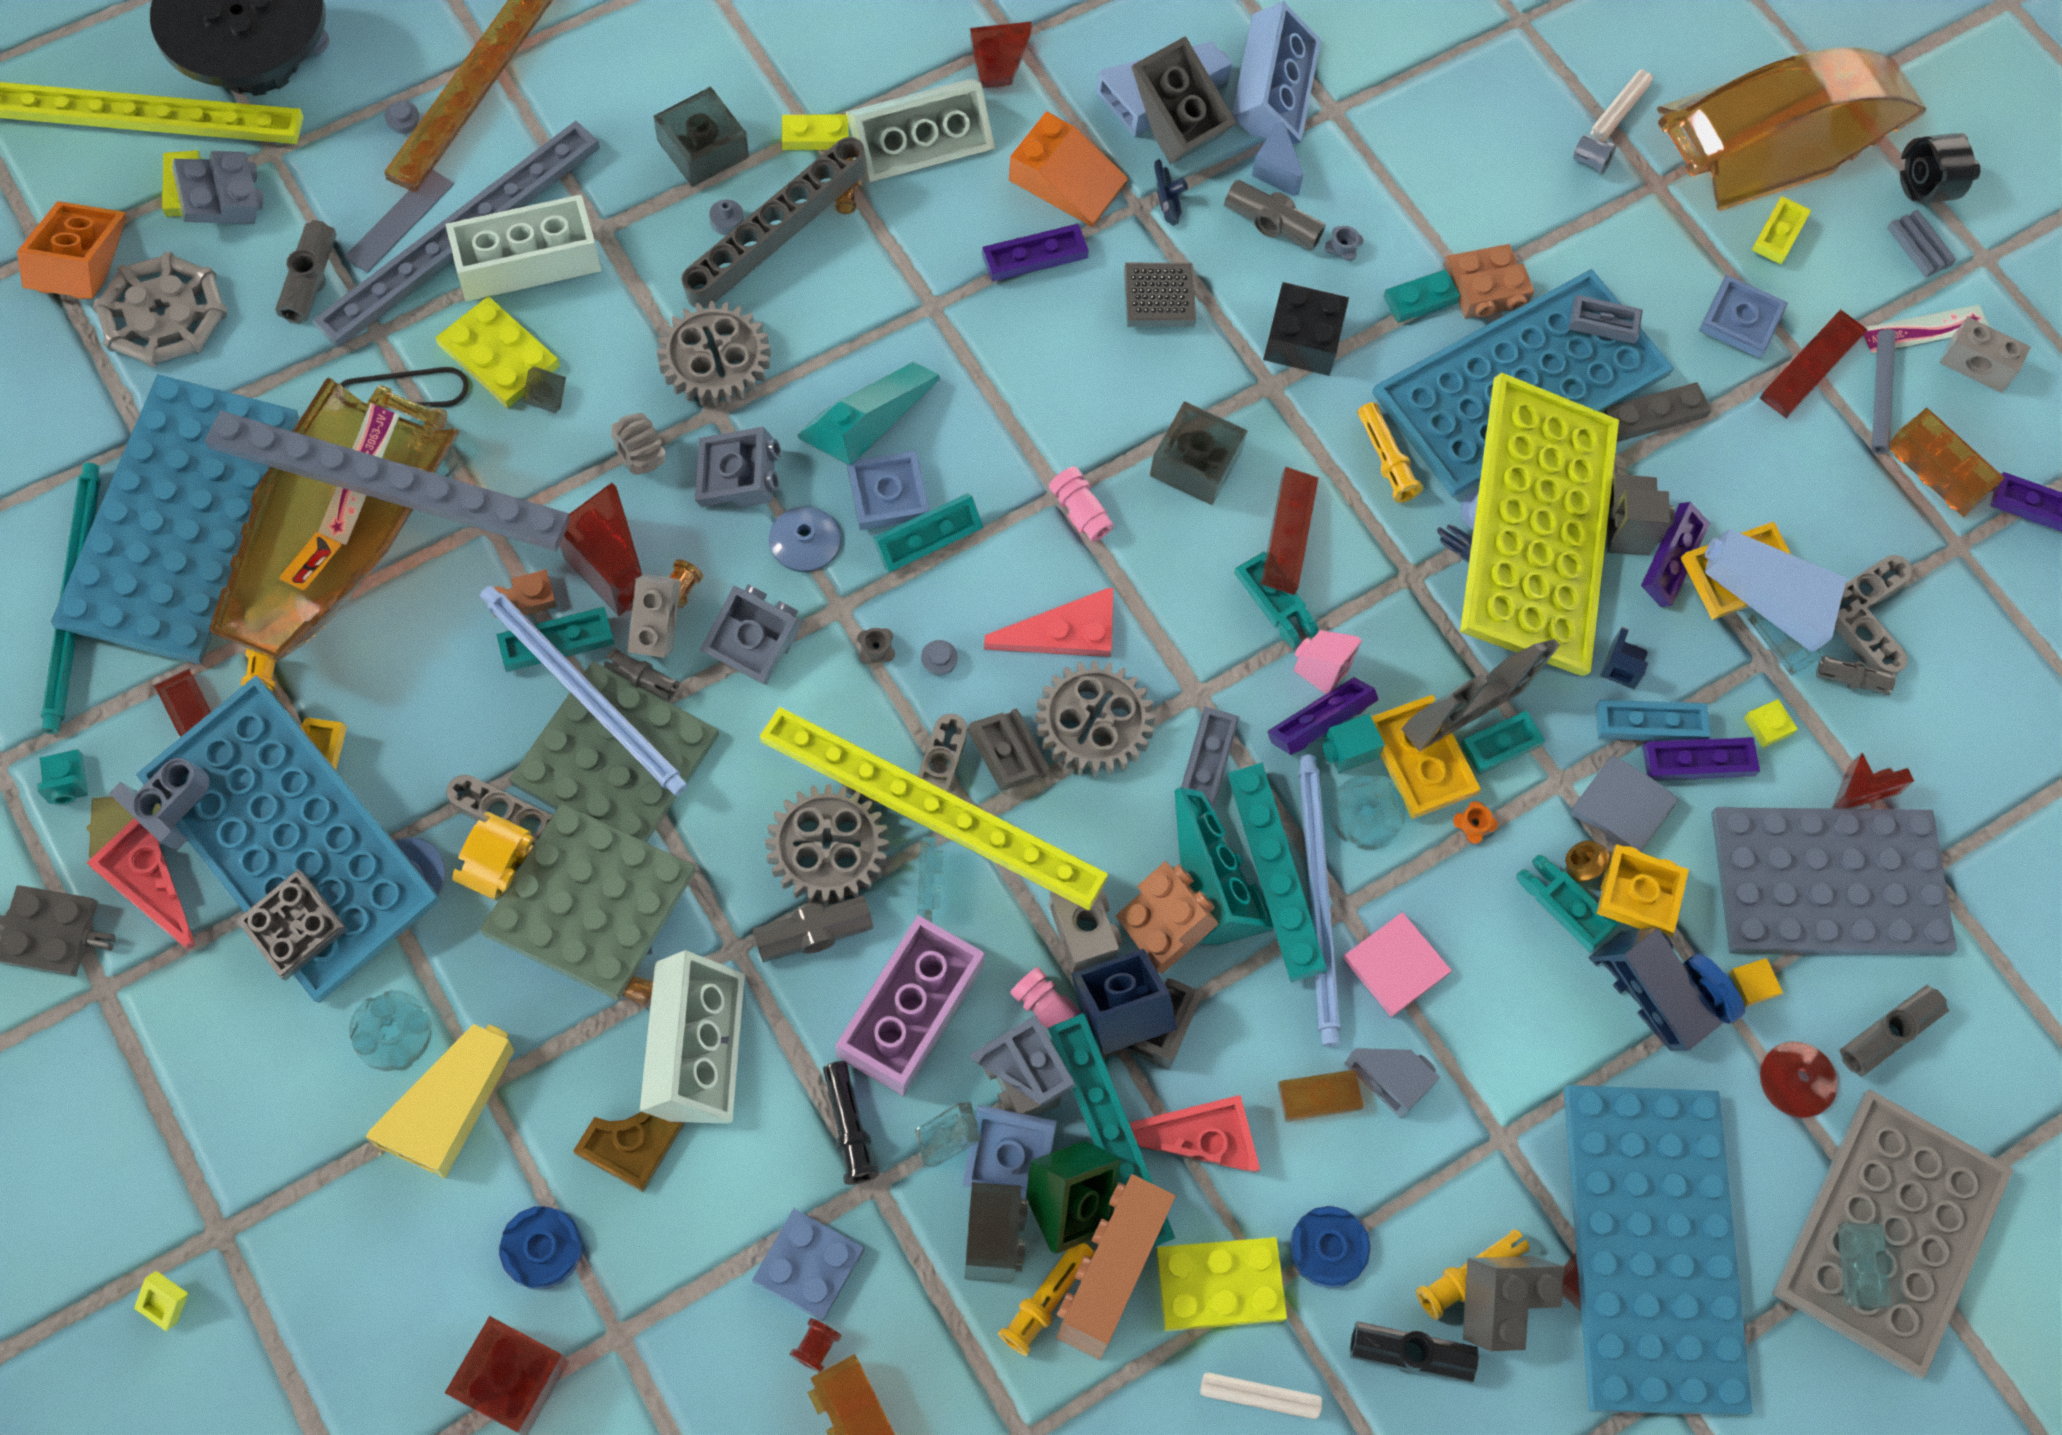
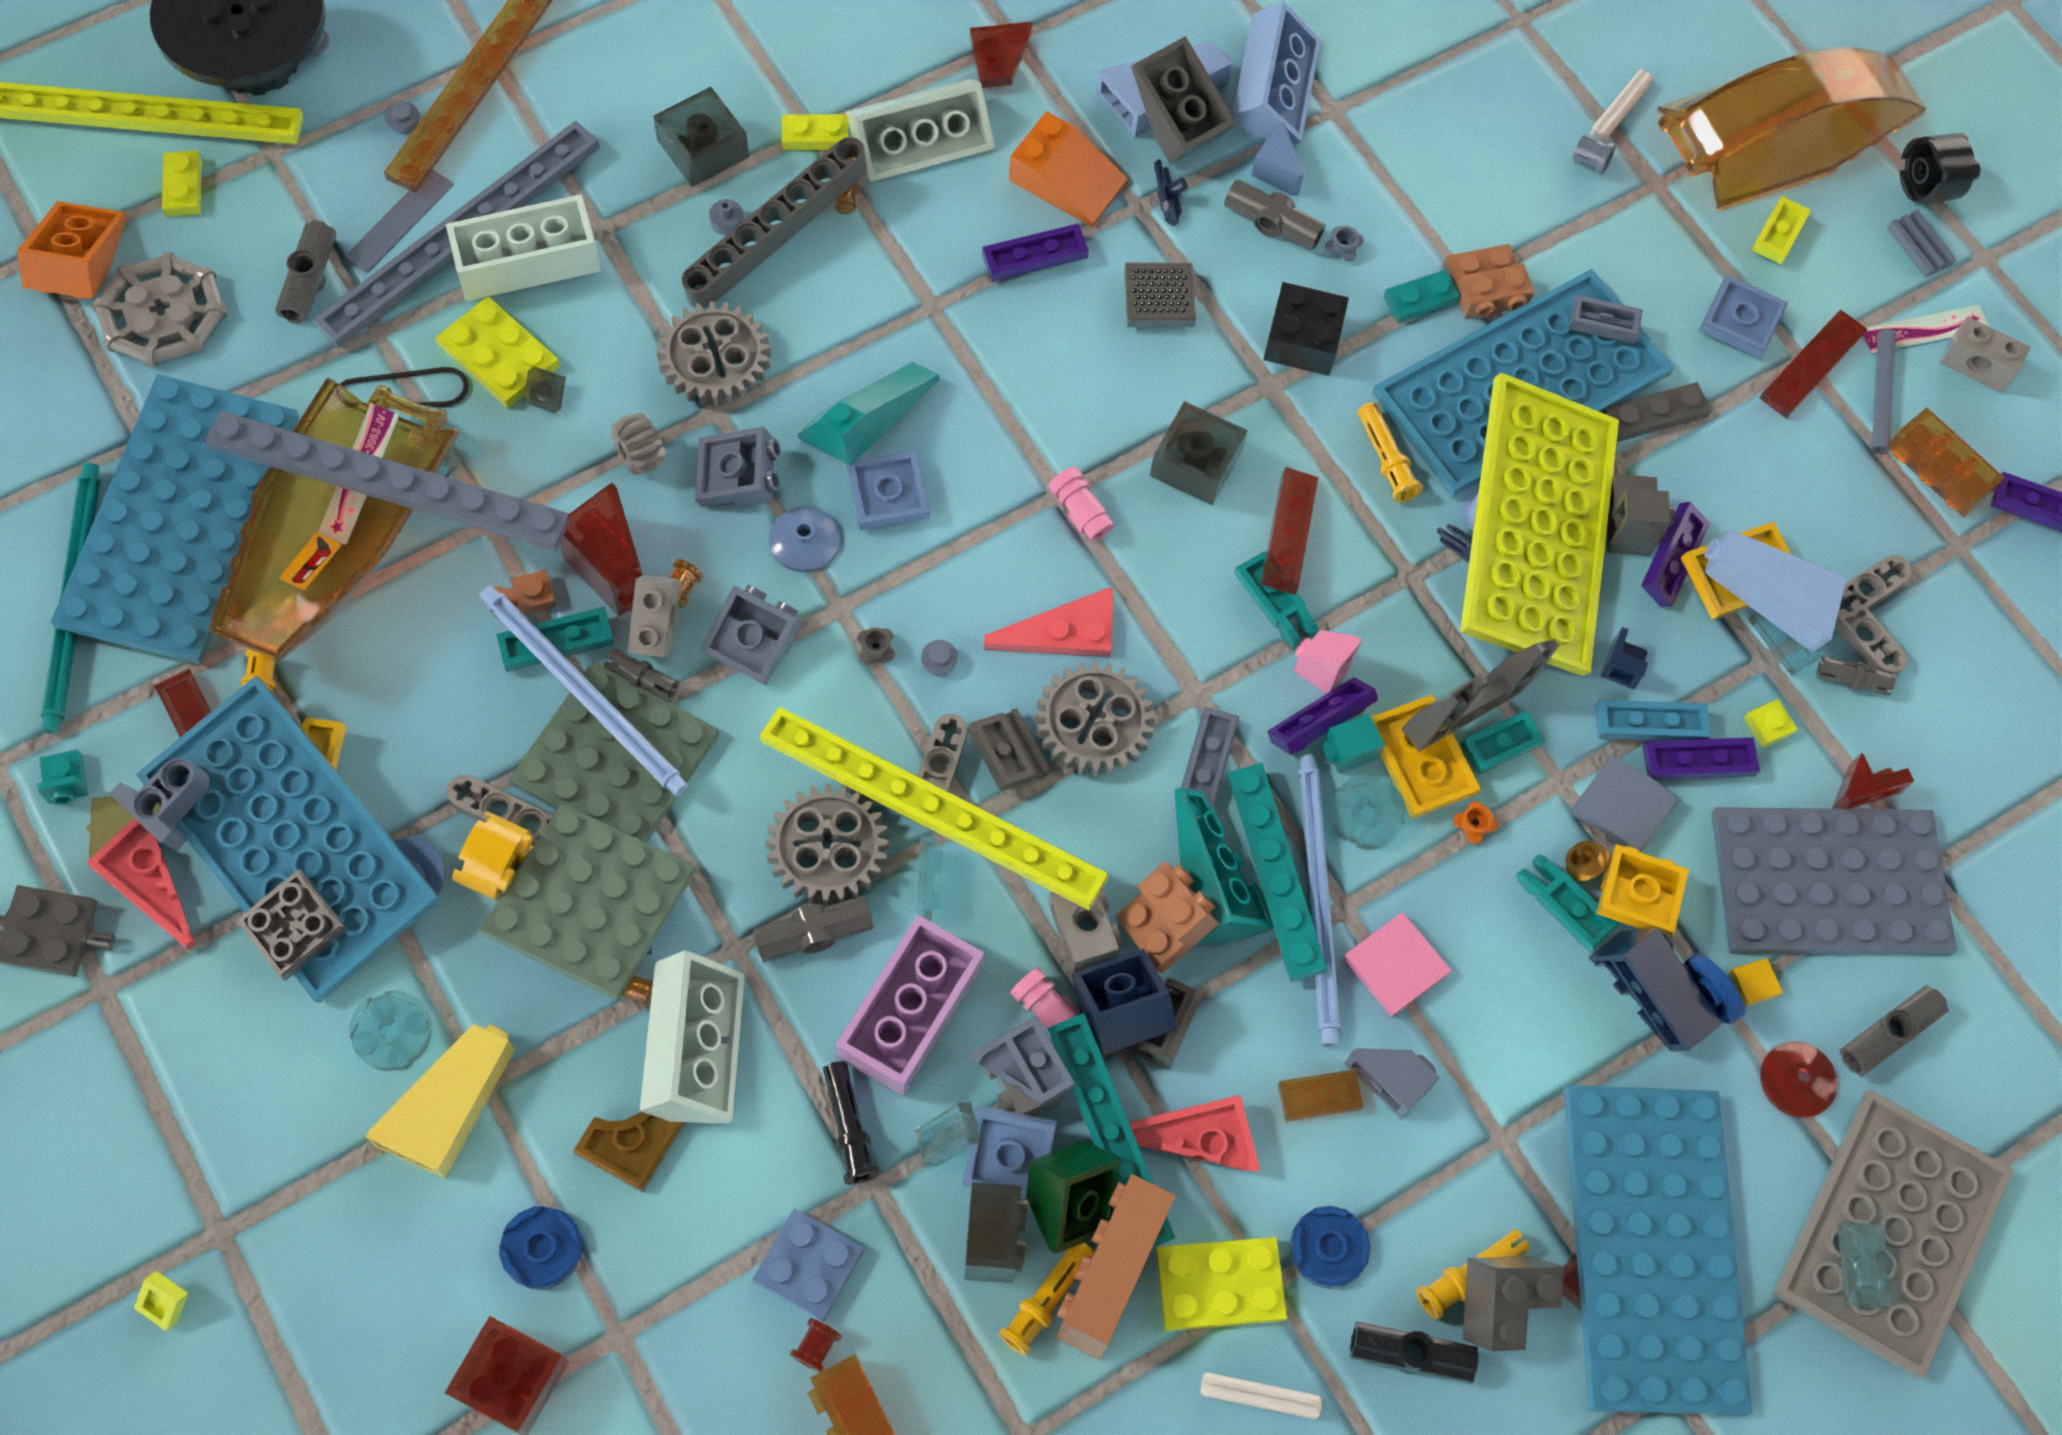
sand blue plate [172,151,263,224] -> none
teal plate [873,493,984,573] -> none

